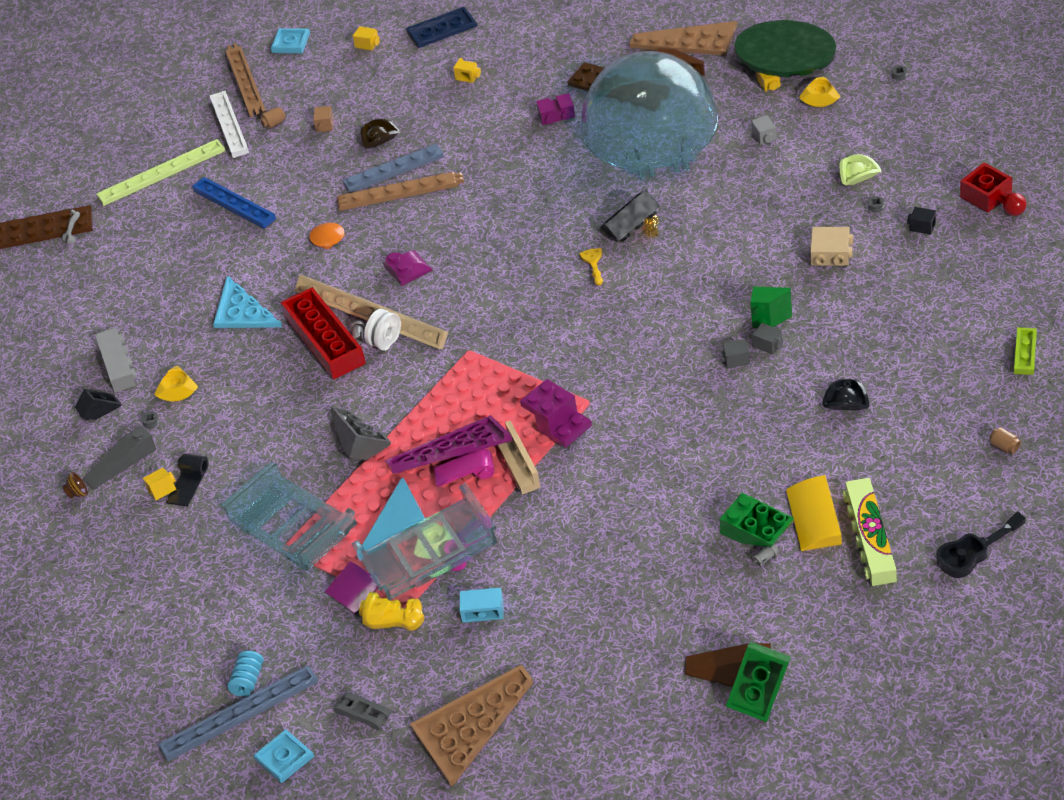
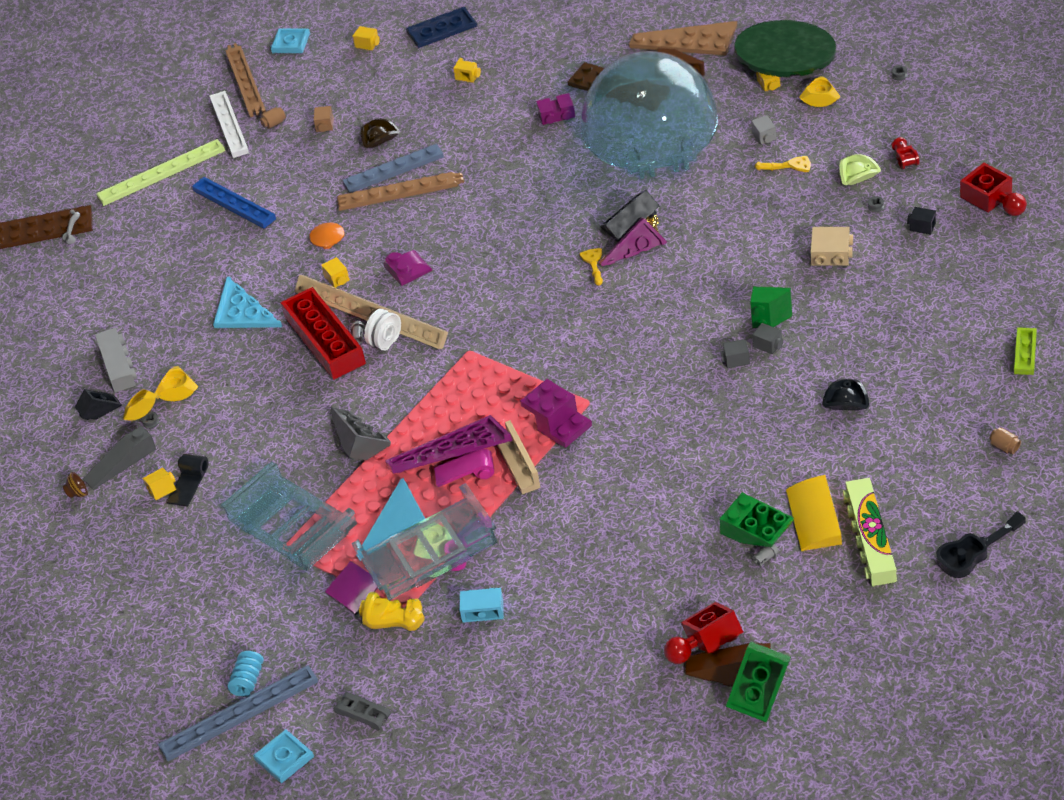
medium nougat wing [410,665,533,786] -> none
none -> yellow hat [123,389,160,421]
none -> yellow brick [321,257,350,288]
none -> magenta wing [599,217,667,266]
none -> red brick [664,601,743,664]
none -> yellow piece [755,156,811,172]
none -> red connector [891,137,920,169]

